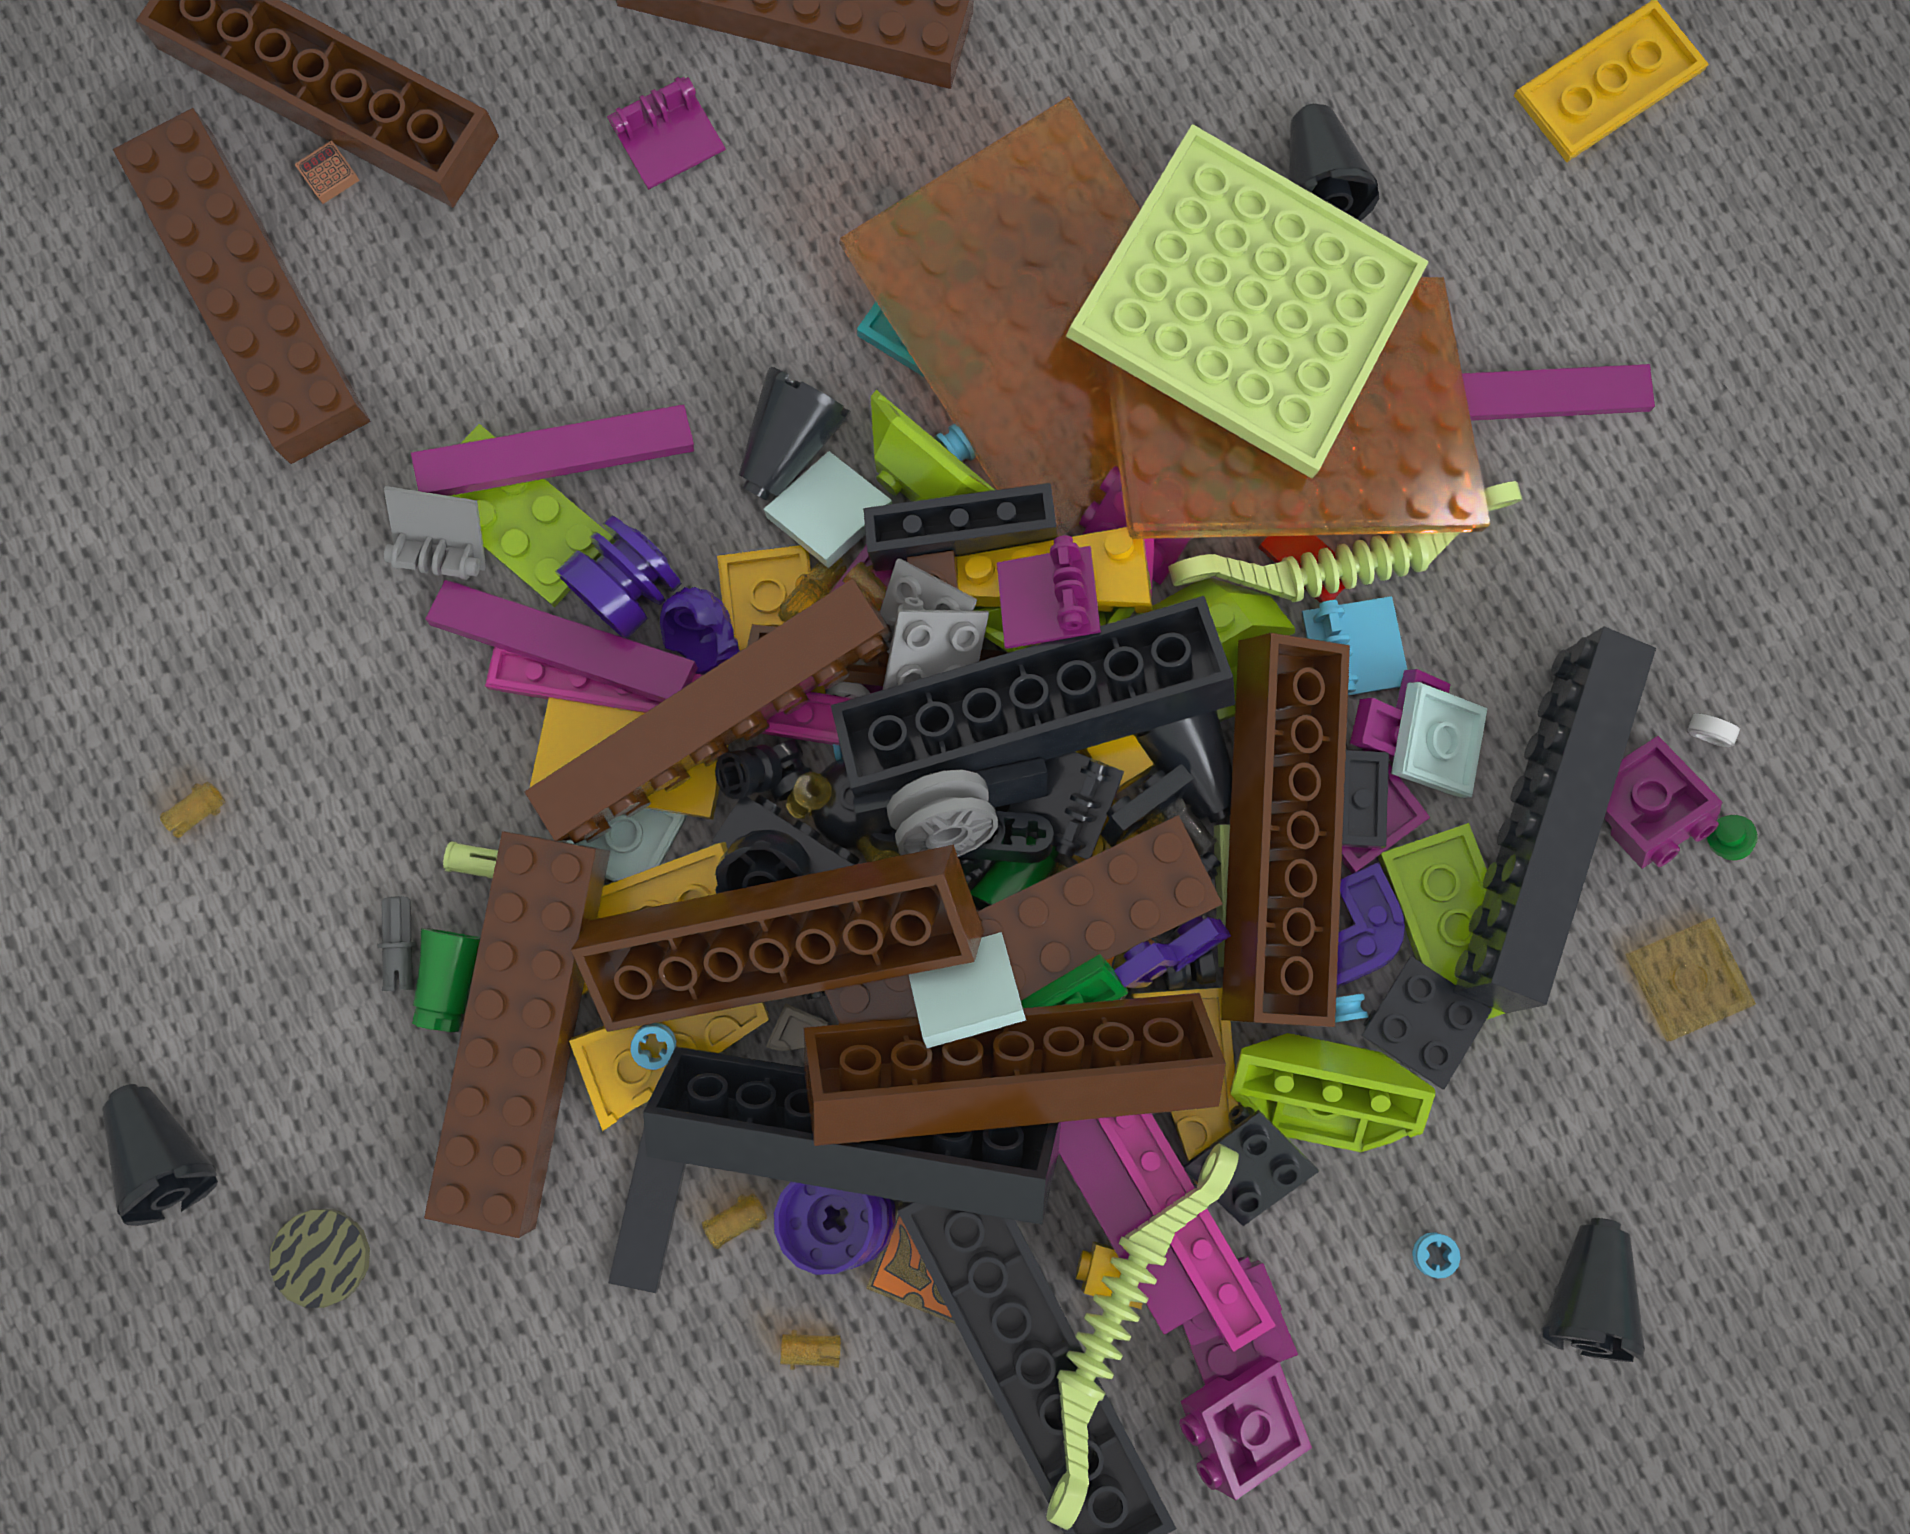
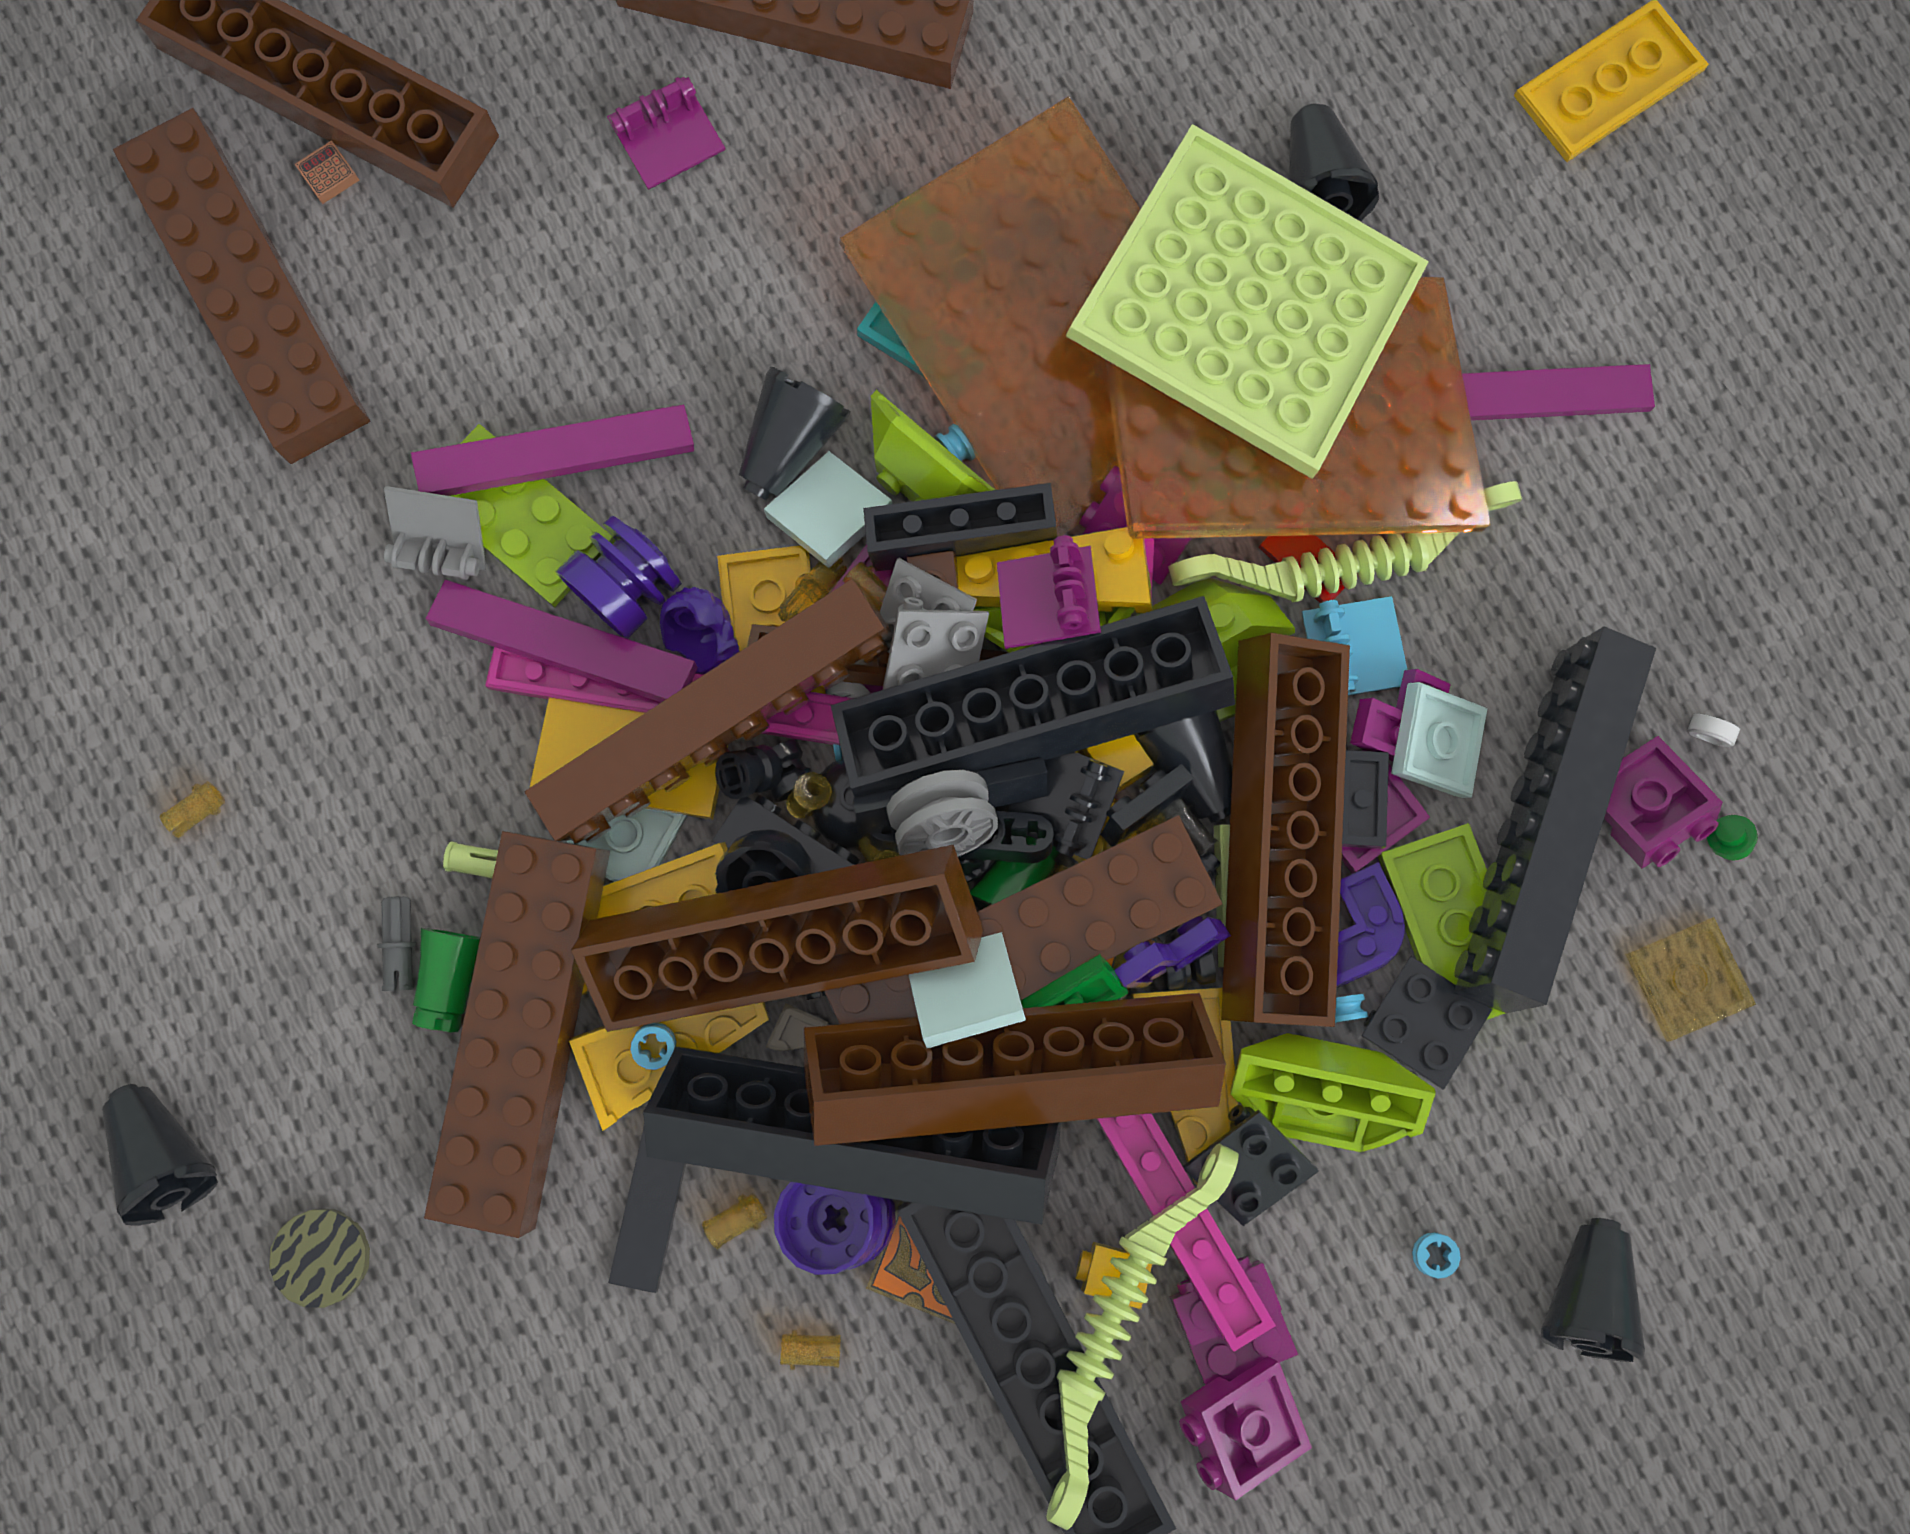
magenta tile [1059,1119,1206,1335] -> none

